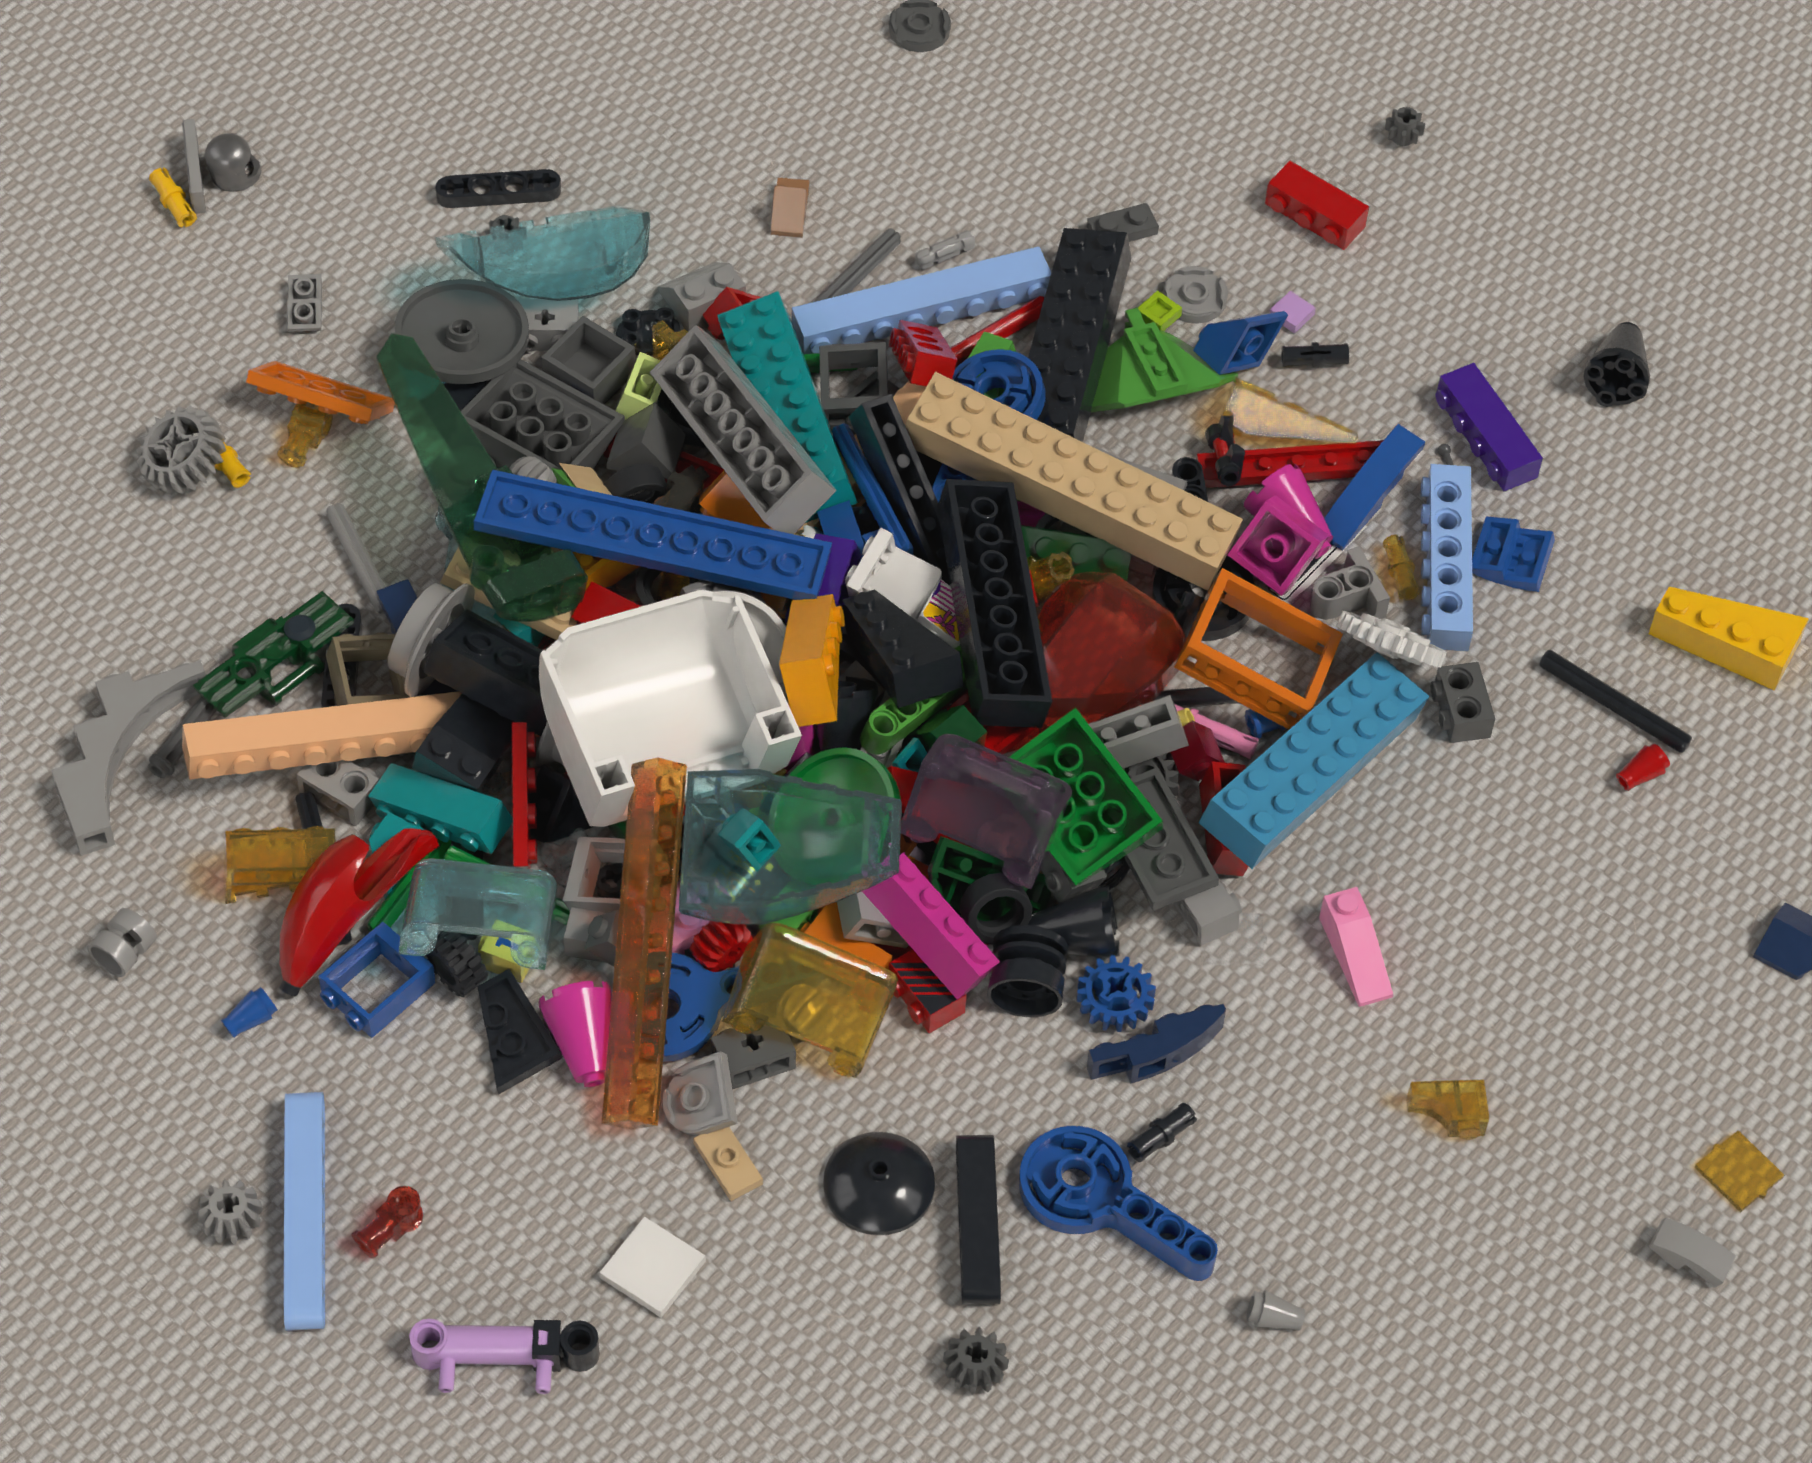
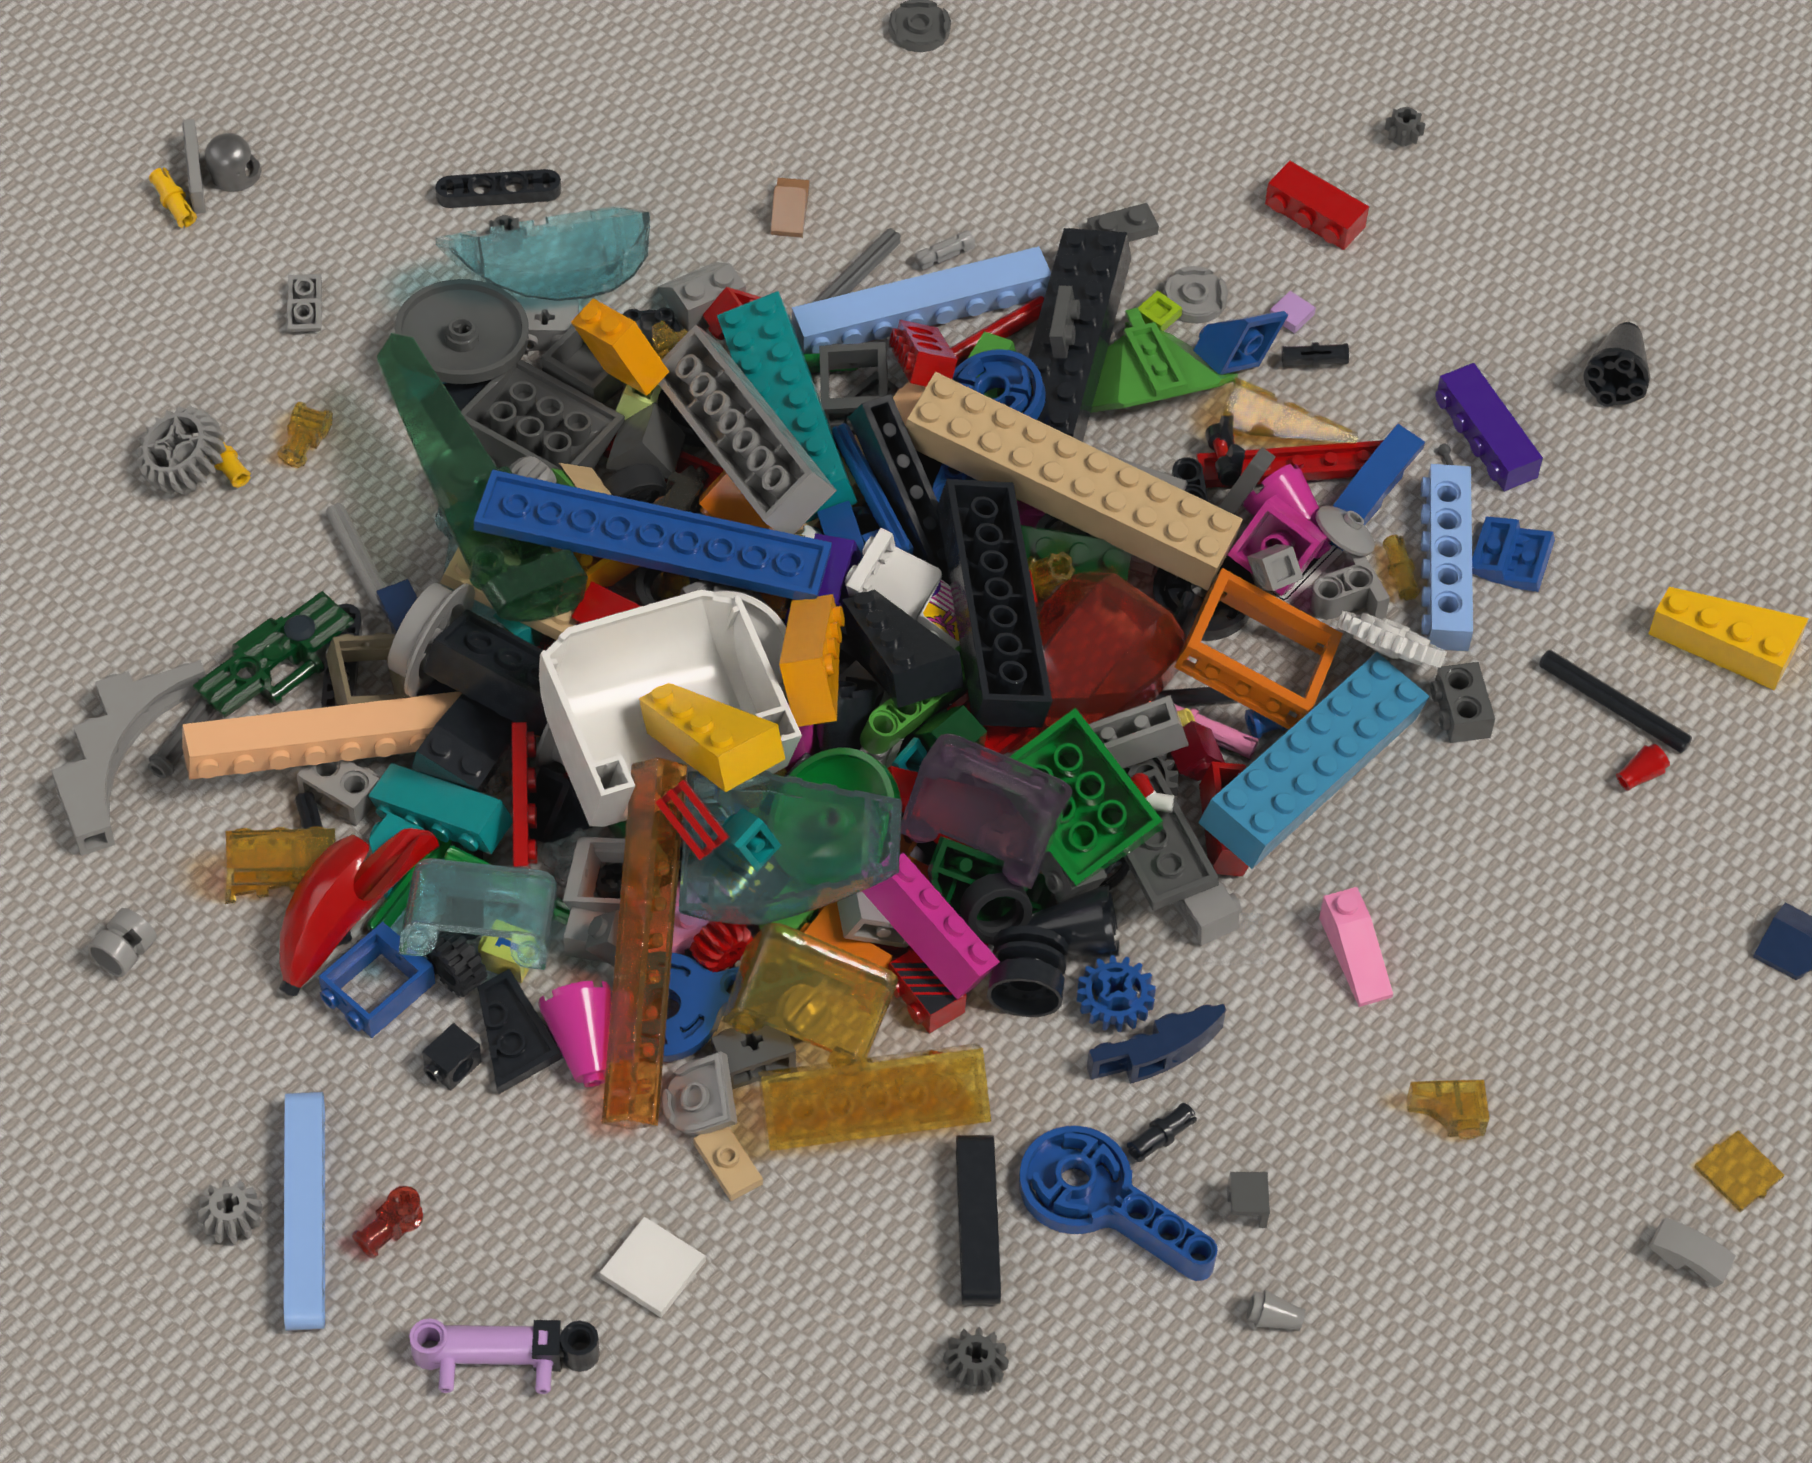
blue cone [221,987,278,1038] -> none
orange plate [246,361,396,424] -> none
black dish [823,1132,935,1235] -> none
none -> black brick [422,1023,482,1091]
none -> light orange brick [571,298,669,396]
none -> yellow wedge [638,682,785,792]
none -> red tile [655,779,730,860]
none -> clear yellow brick [758,1043,991,1151]
none -> dark grey plate [1049,286,1080,358]
none -> arm [1130,773,1174,813]
none -> dark grey beam [1219,447,1276,515]
none -> dark grey panel [1227,1172,1270,1228]
none -> light grey brick [1247,544,1304,591]
none -> light grey dish [1316,505,1375,556]

